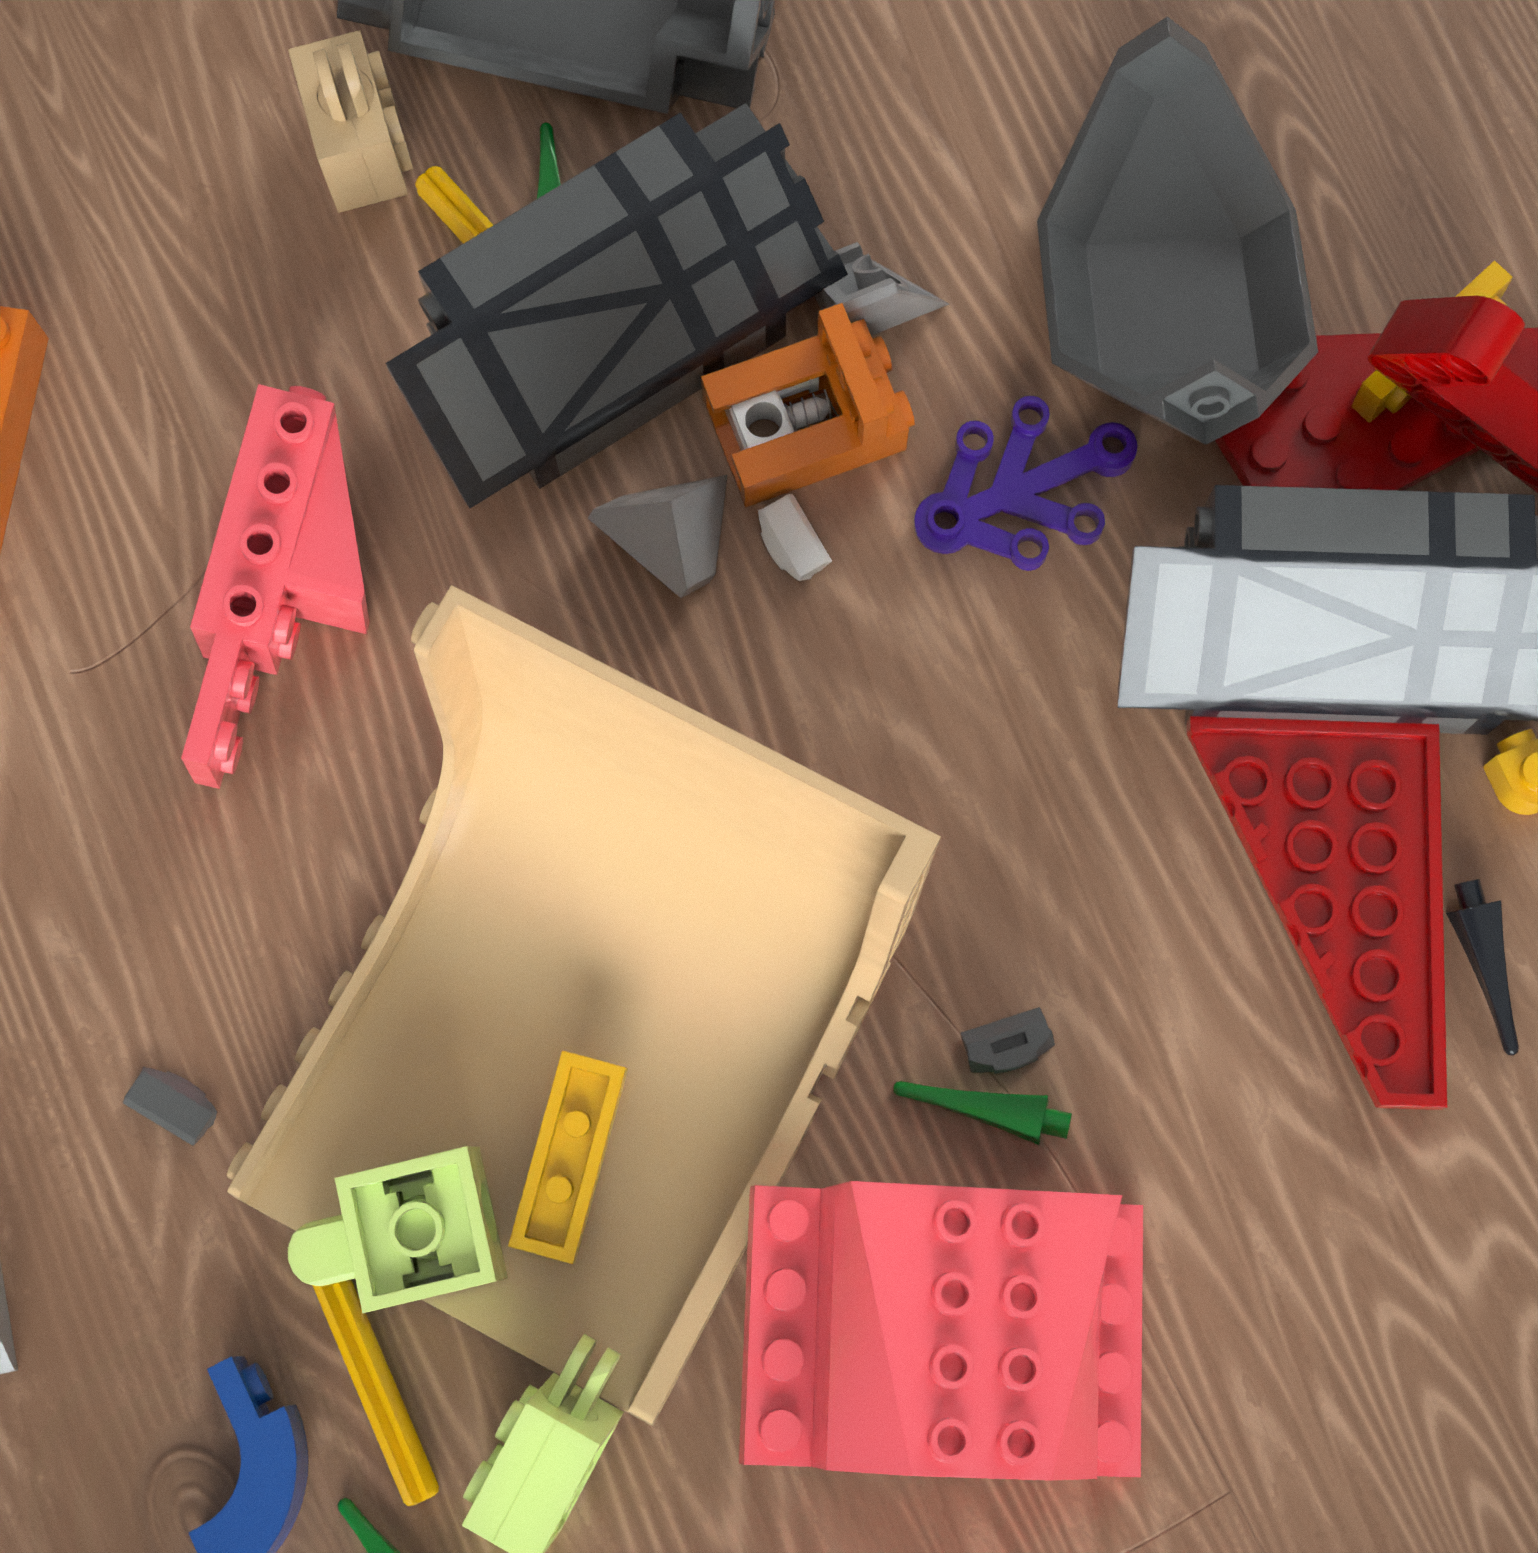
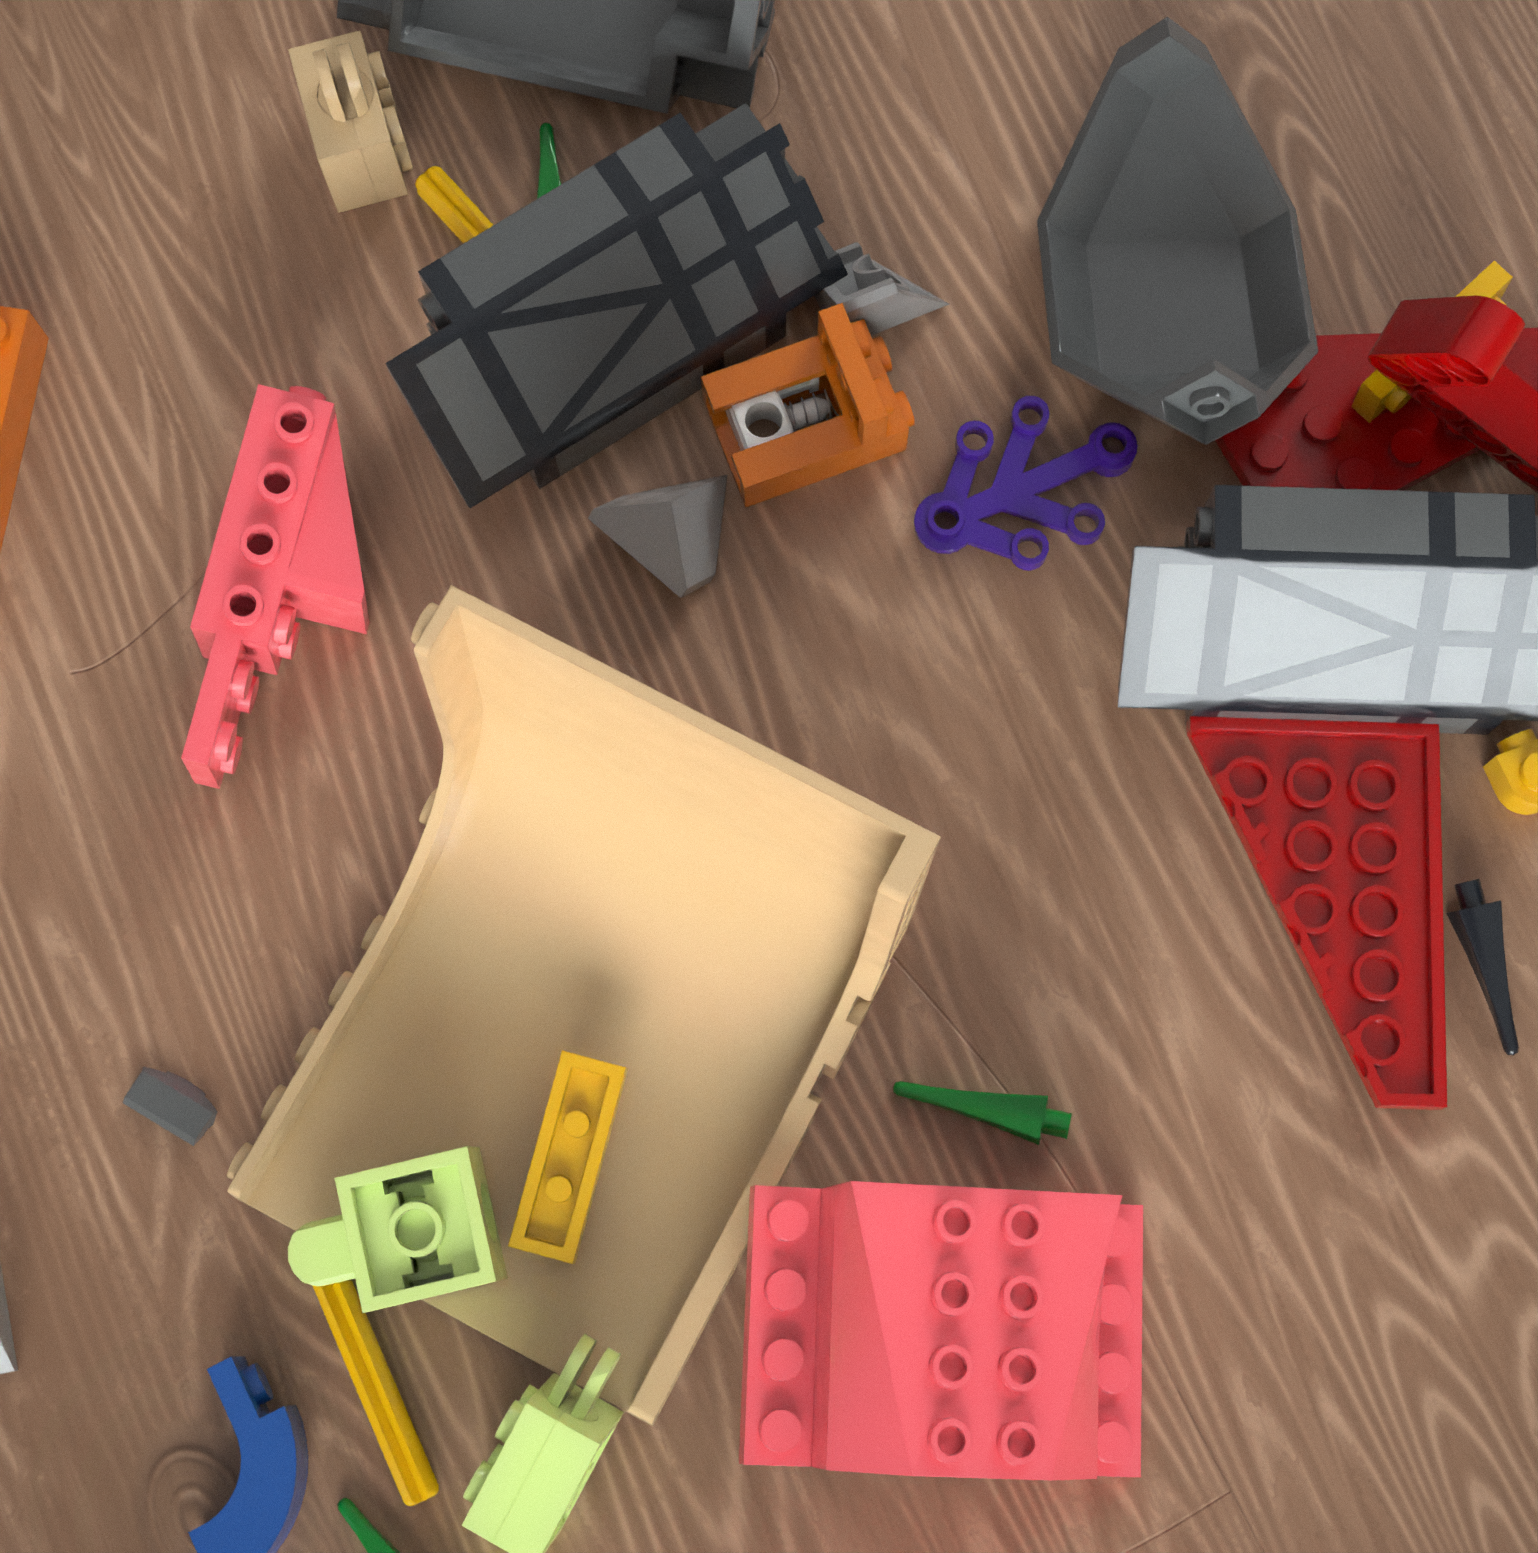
white piece [758,494,832,581] -> none
dark grey piece [961,1007,1055,1074] -> none

